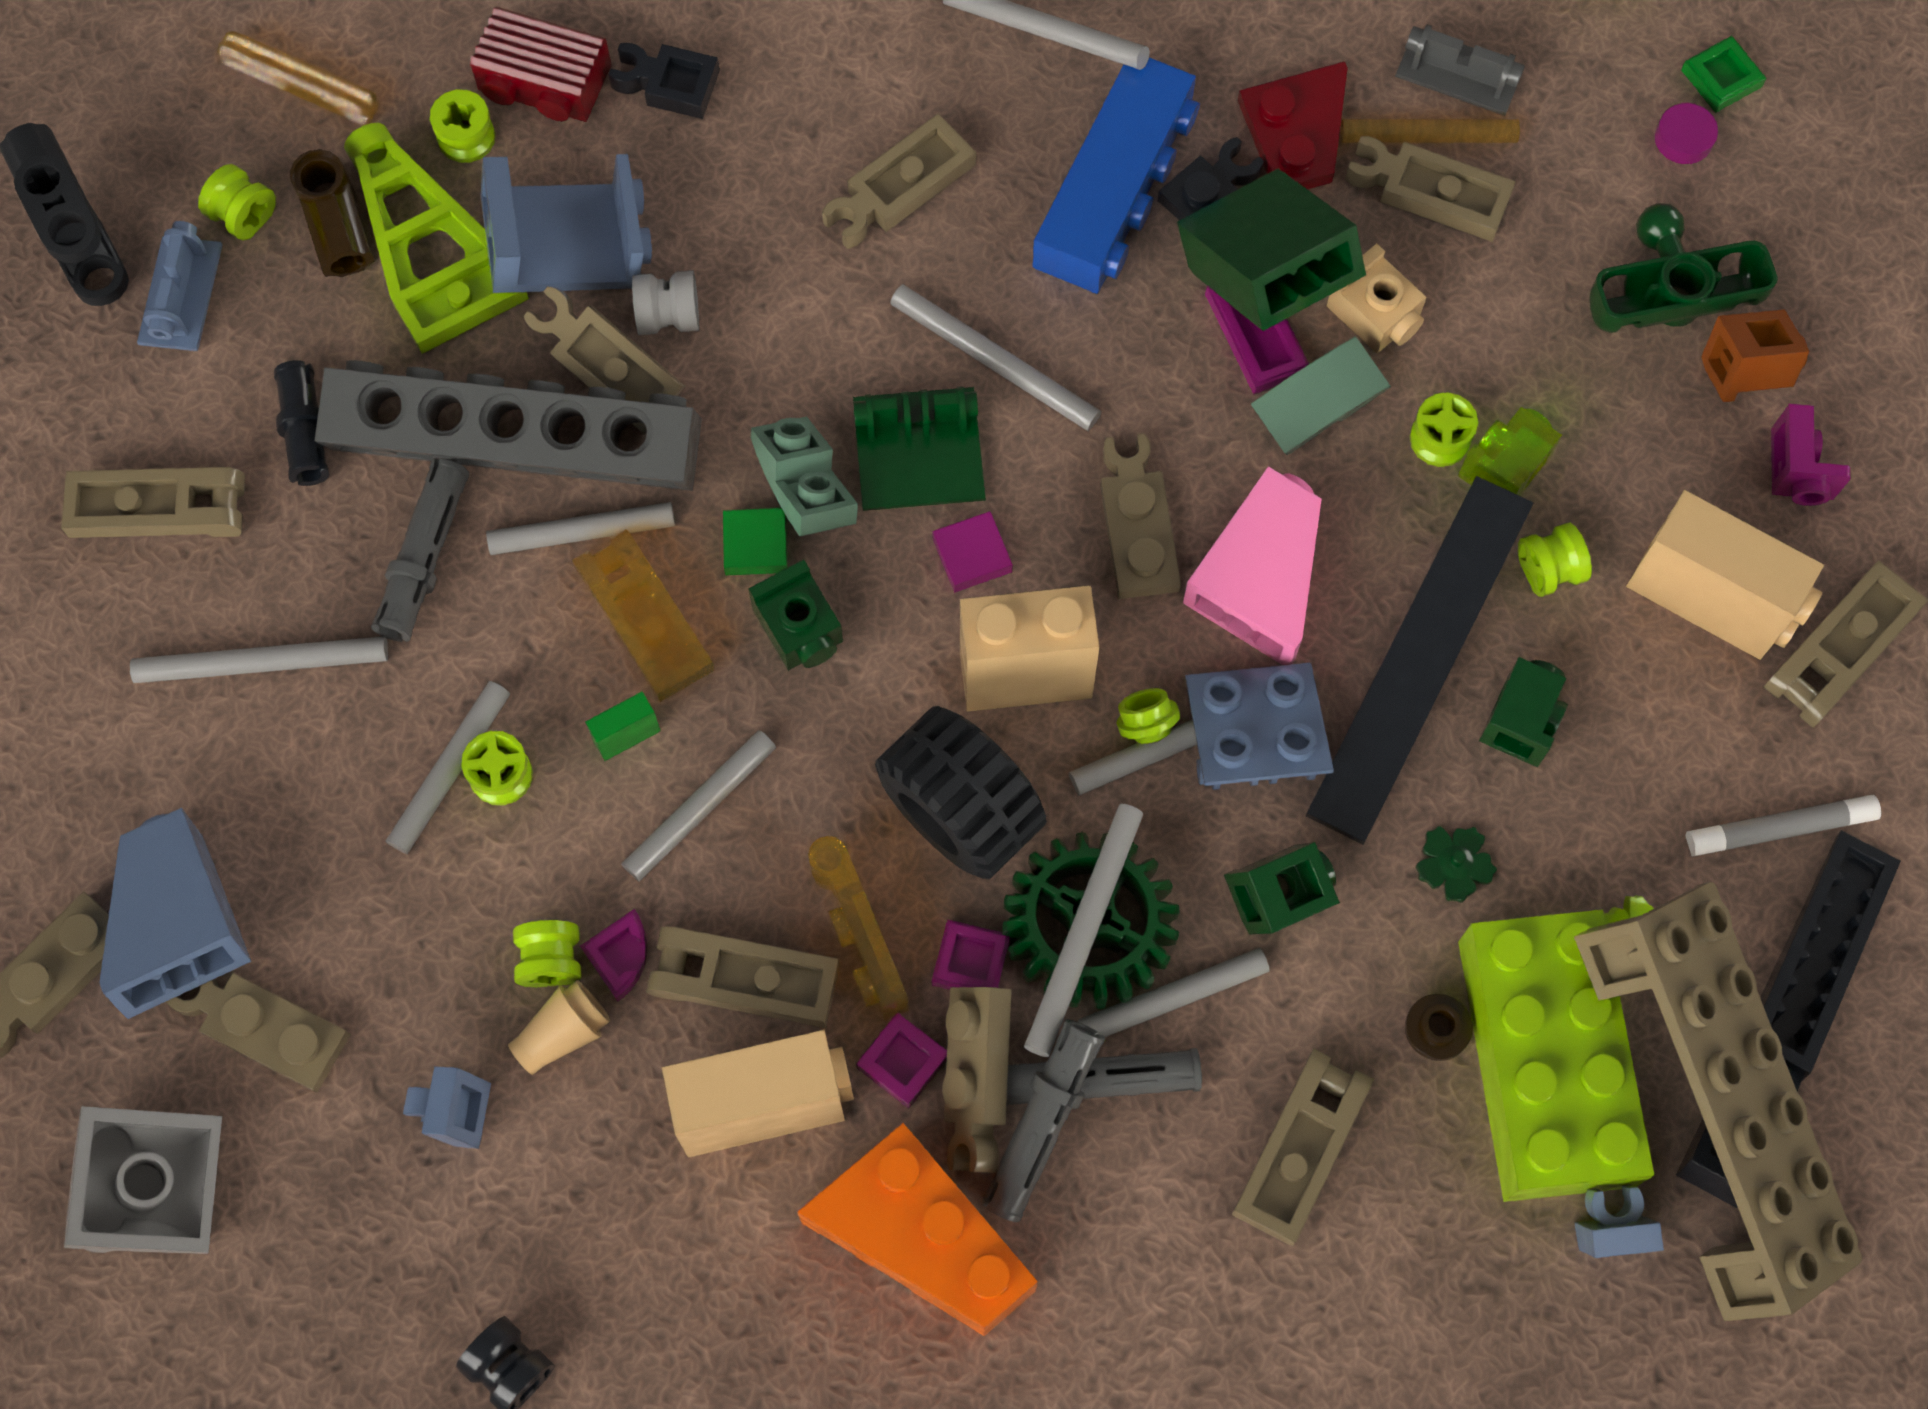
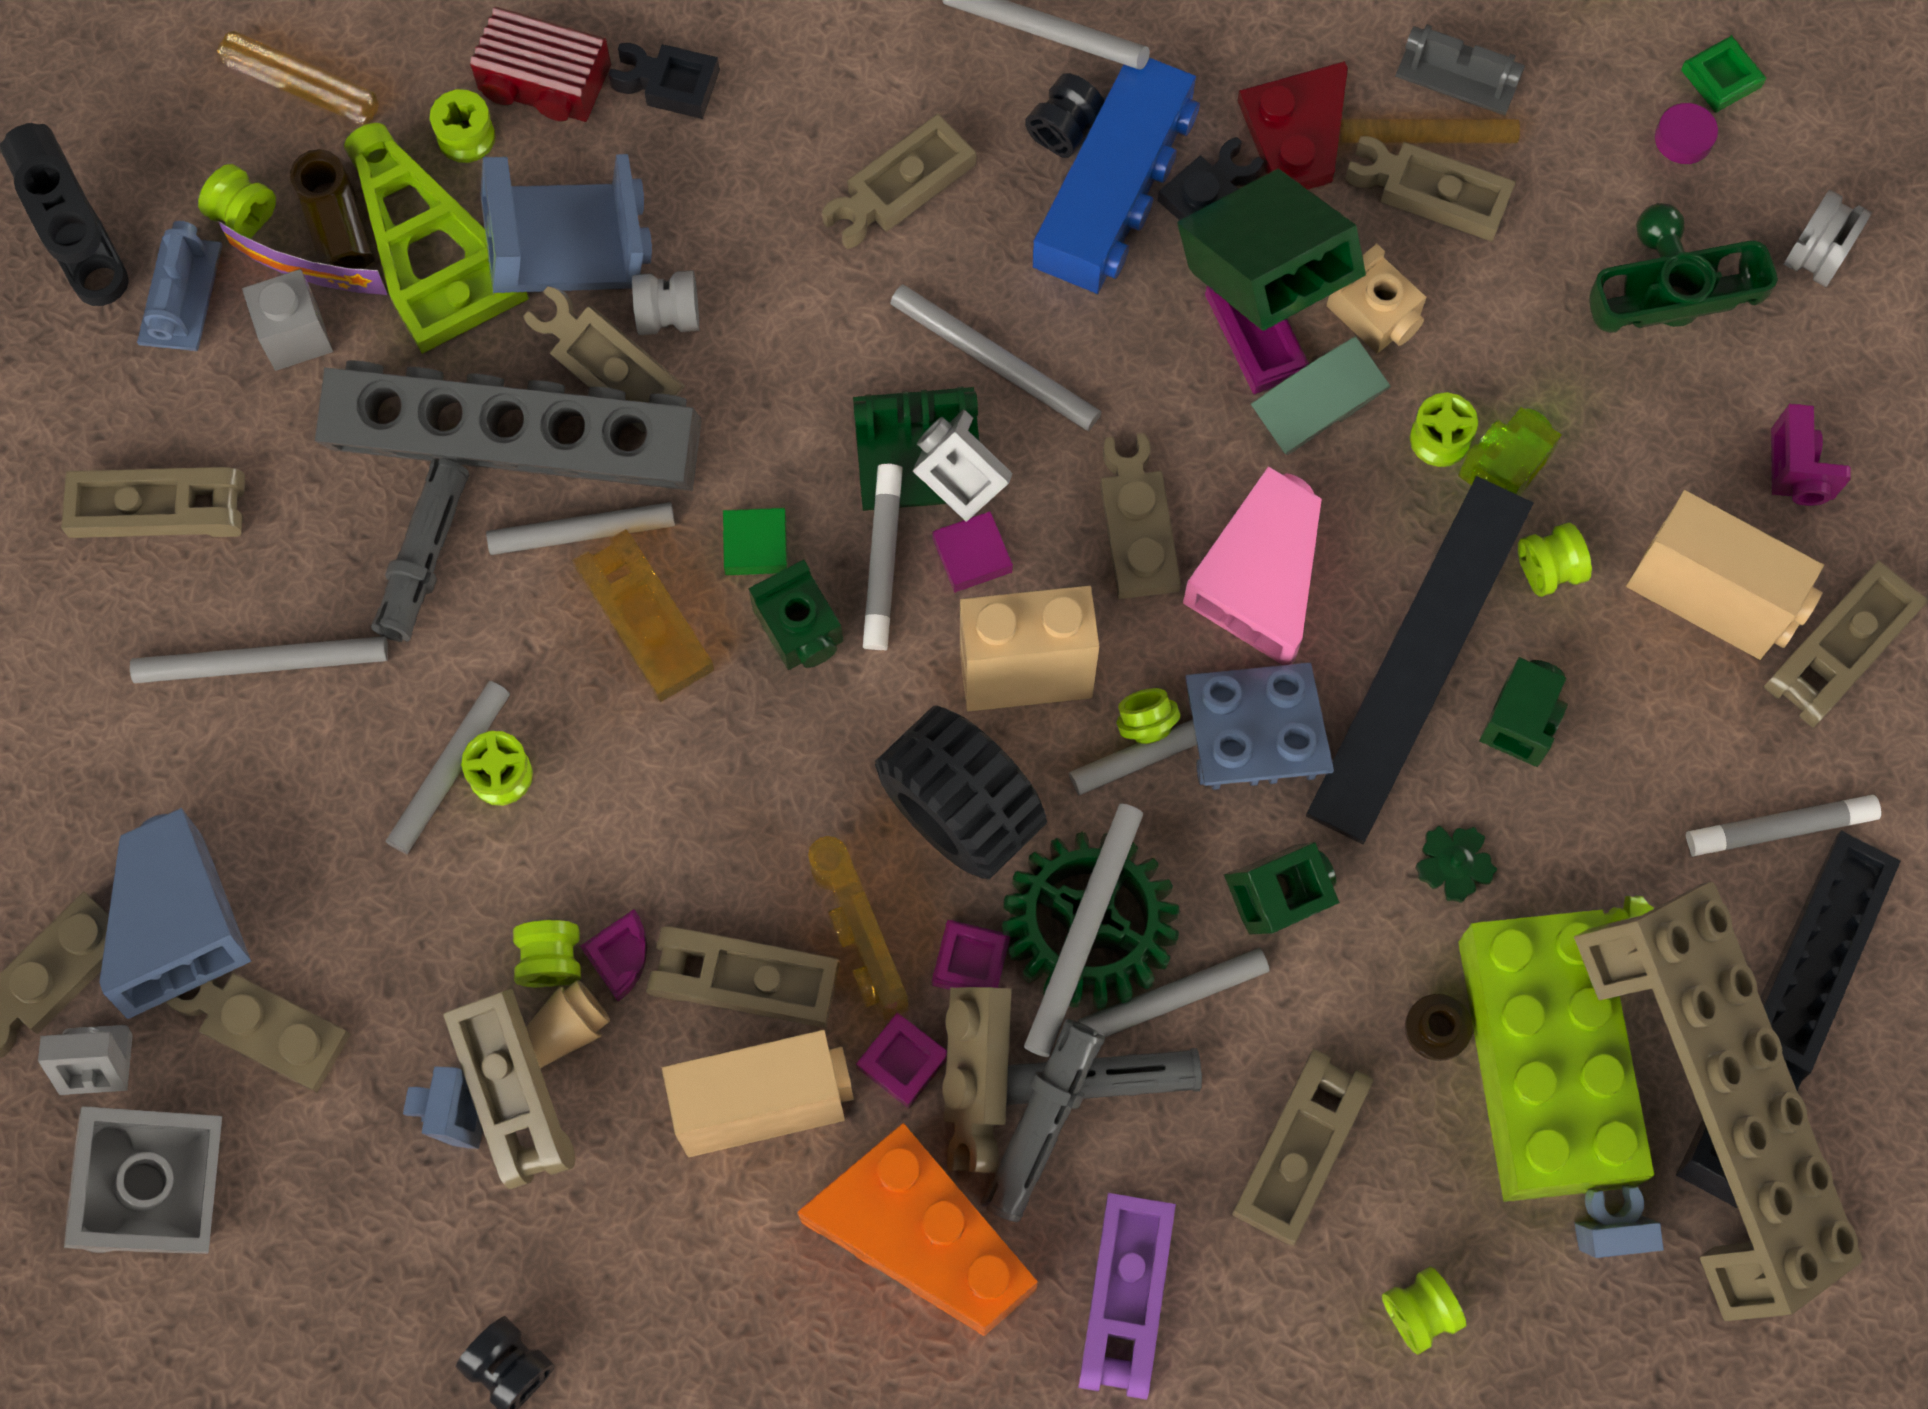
black pin [274,360,330,486] -> none
green tile [585,691,661,761] -> none
light grey bar [621,730,776,882] -> none
sand green slope [751,416,858,536] -> none
dark orange brick [1701,309,1810,402] -> none
none -> light grey bracket [38,1025,133,1095]
none -> medium lavender sticker [218,221,388,295]
none -> light grey brick [242,269,333,371]
none -> dark tan plate [443,989,575,1189]
none -> light grey bar [863,464,903,650]
none -> bracket [913,410,1013,522]
none -> black wheel [1025,73,1105,158]
none -> medium lavender plate [1078,1193,1176,1400]
none -> lime wheel [1382,1266,1467,1355]
none -> light grey wheel [1783,189,1873,287]

